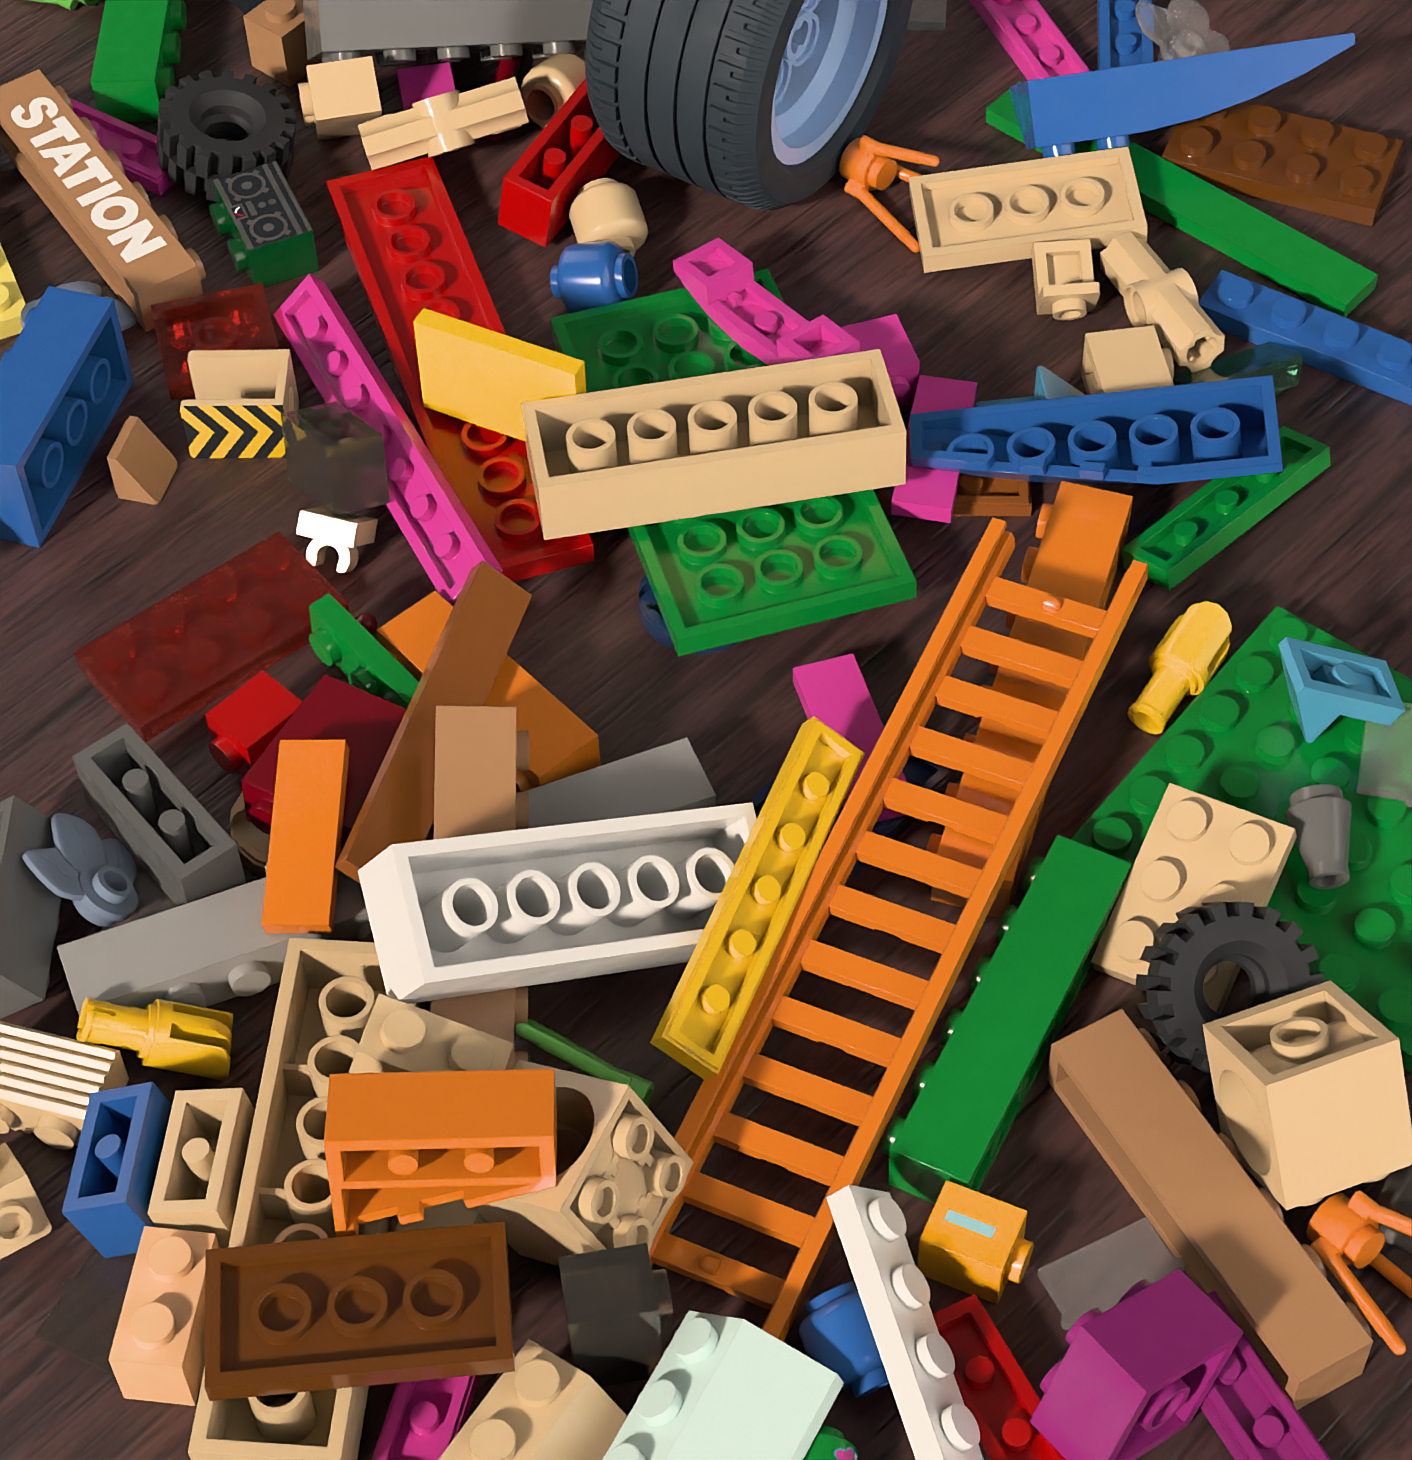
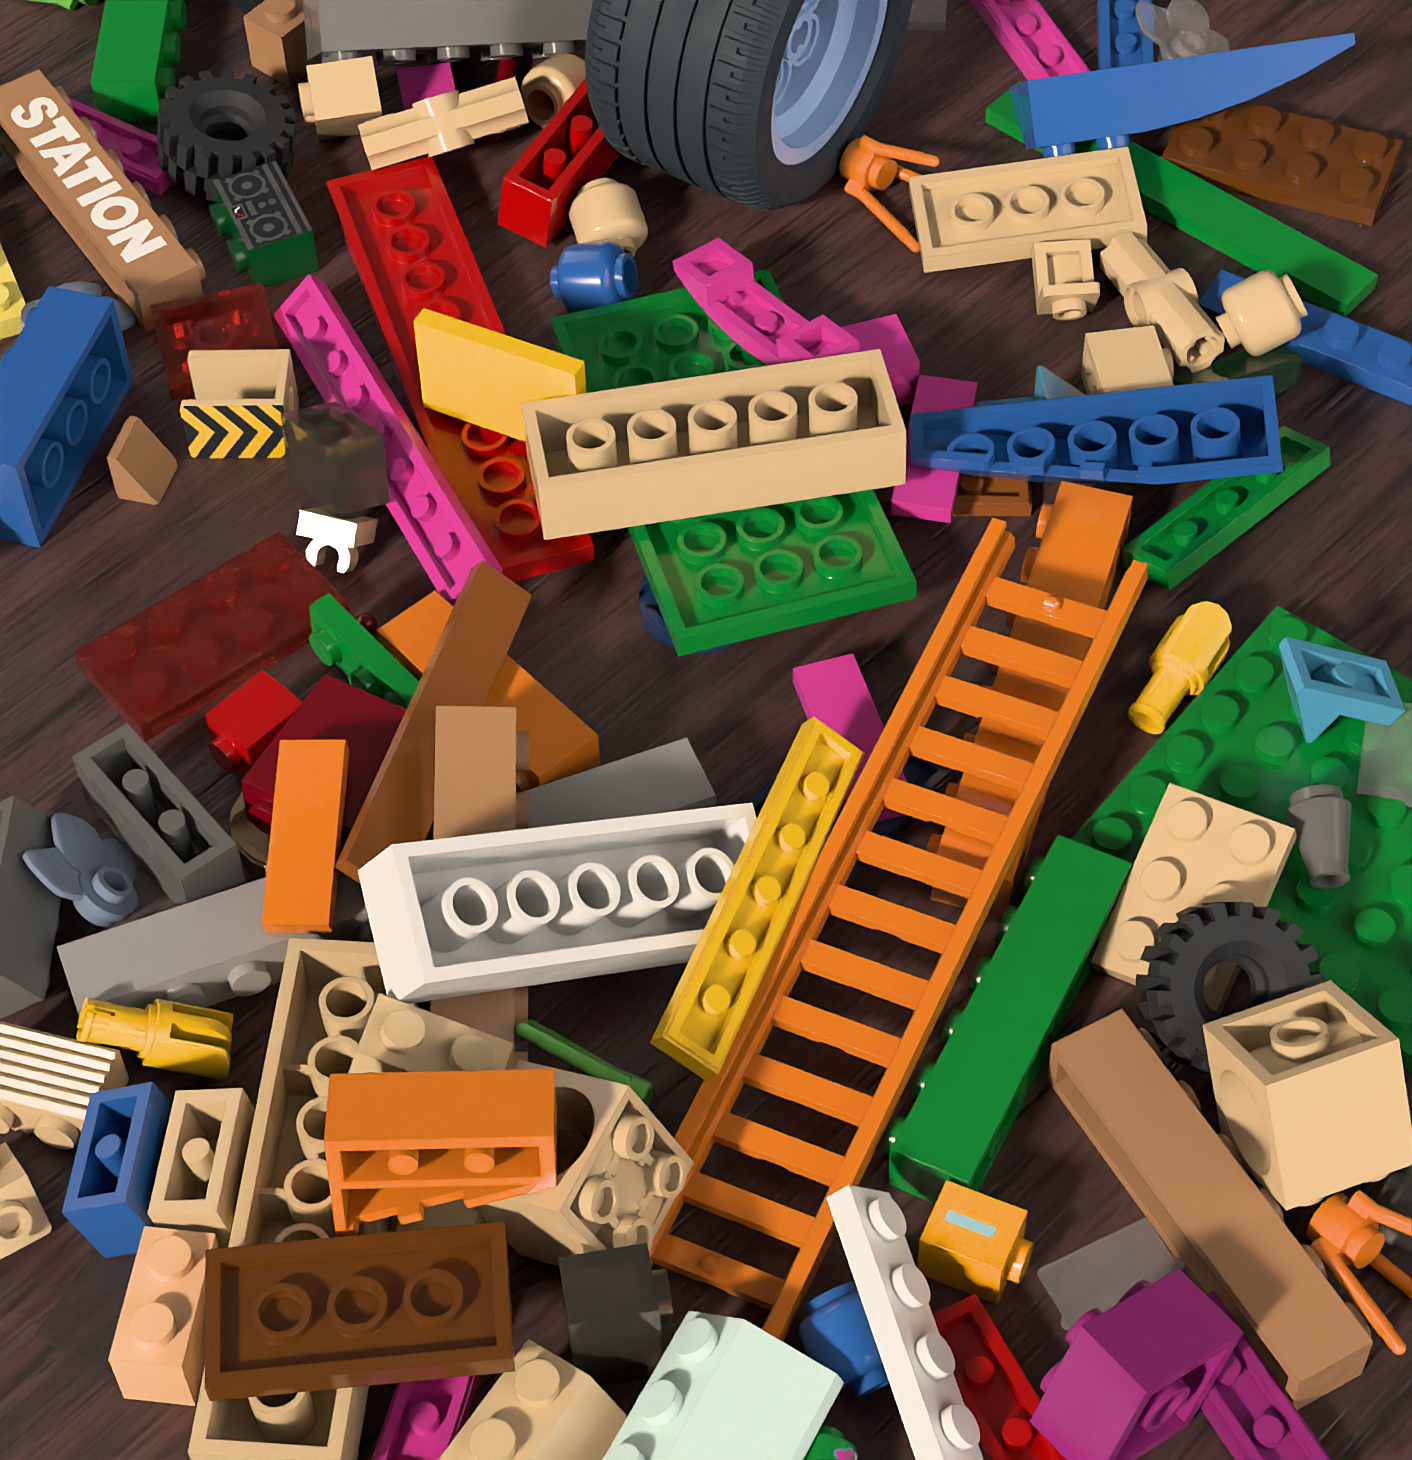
none -> tan head [1216,269,1308,357]

